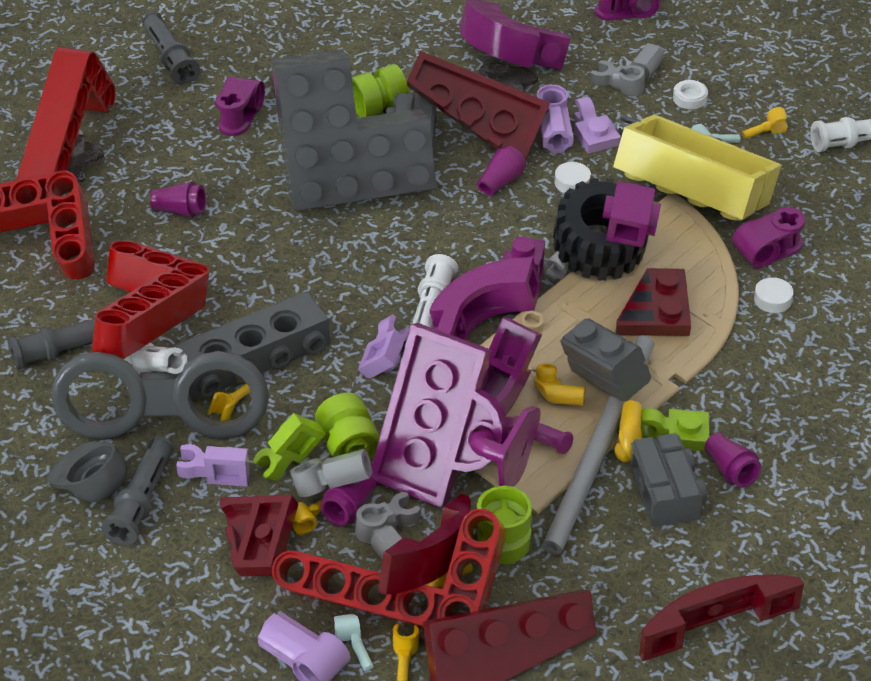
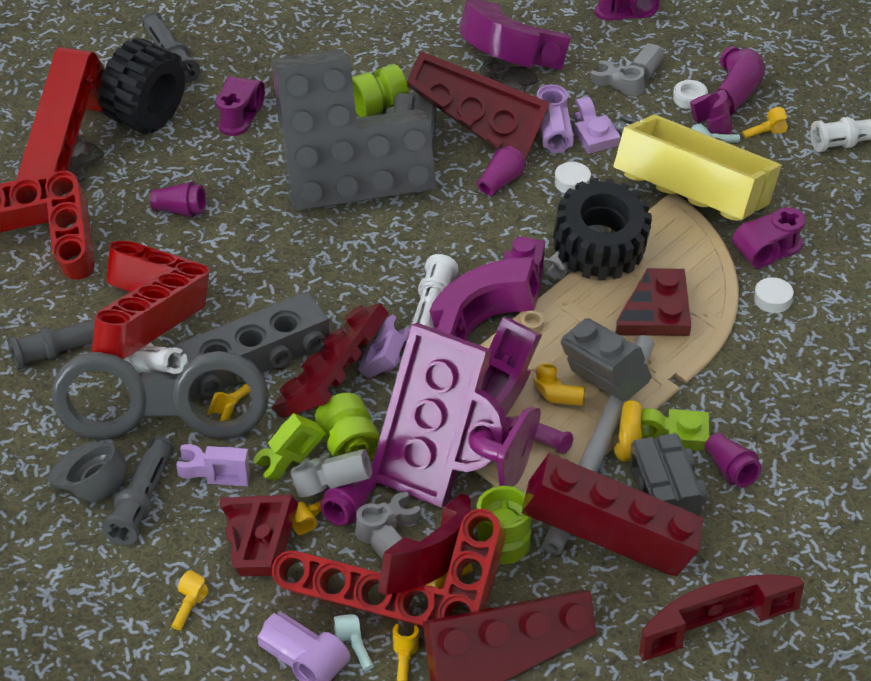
magenta brick [602,181,661,248] -> none
none -> black tyre [98,38,187,134]
none -> yellow hand [171,570,209,631]
none -> dark red wing [271,303,389,418]
none -> dark red brick [521,453,704,576]
none -> magenta piece [690,46,765,134]

